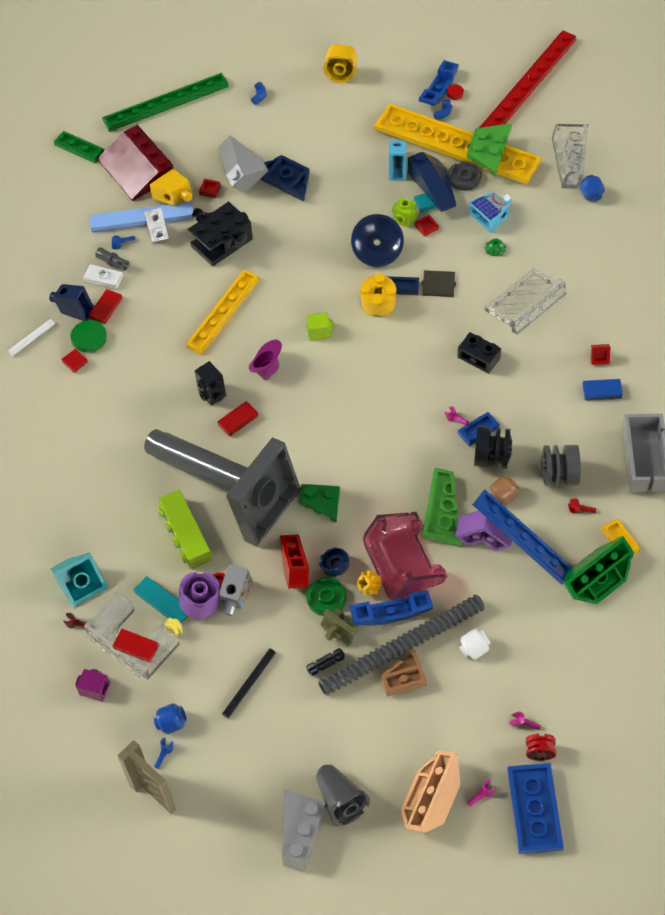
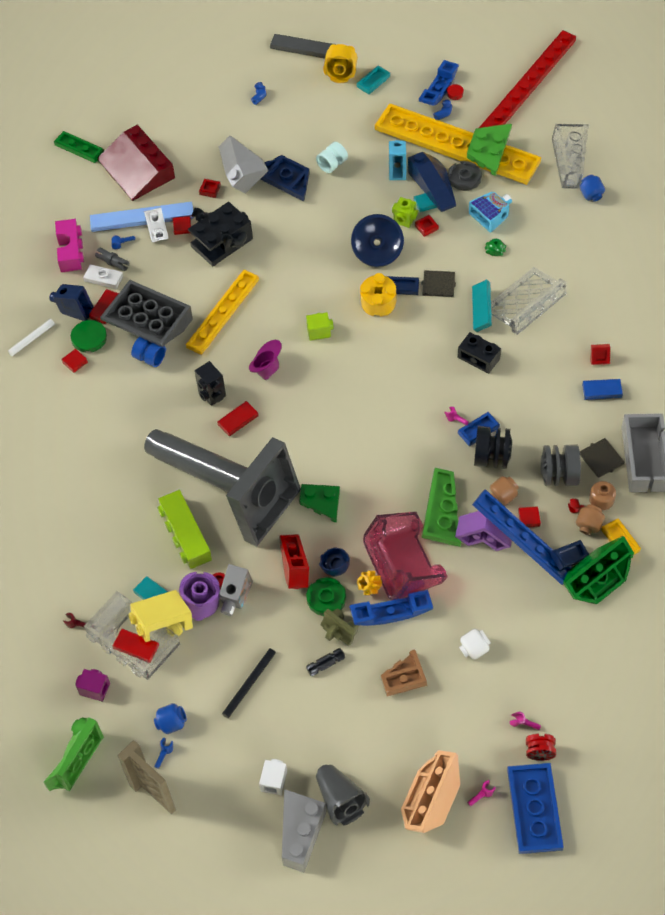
teal slope [50,553,108,607] -> none
green tile [102,73,229,132] -> none
yellow torso [150,169,193,206] -> none
dark grey piece [318,594,484,696] -> none
none -> bright green slope [44,717,104,791]
none -> dark pink arch [55,218,84,272]
none -> dark grey slope [100,280,193,347]
none -> light yellow panel [128,590,193,642]
none -> blue wheel [131,337,166,367]
none -> red tile [173,216,191,235]
none -> white brick [259,759,287,796]
none -> dark grey tile [270,34,336,58]
none -> light aqua wheel [316,142,348,173]
none -> teal tile [357,65,390,94]
none -> teal tile [472,279,492,332]
none -> red tile [518,506,541,528]
none -> dark blue tile [550,540,589,571]
none -> medium nougat head [575,504,605,535]
none -> clear smoke piece [580,438,625,478]
none -> medium nougat head [589,481,616,510]

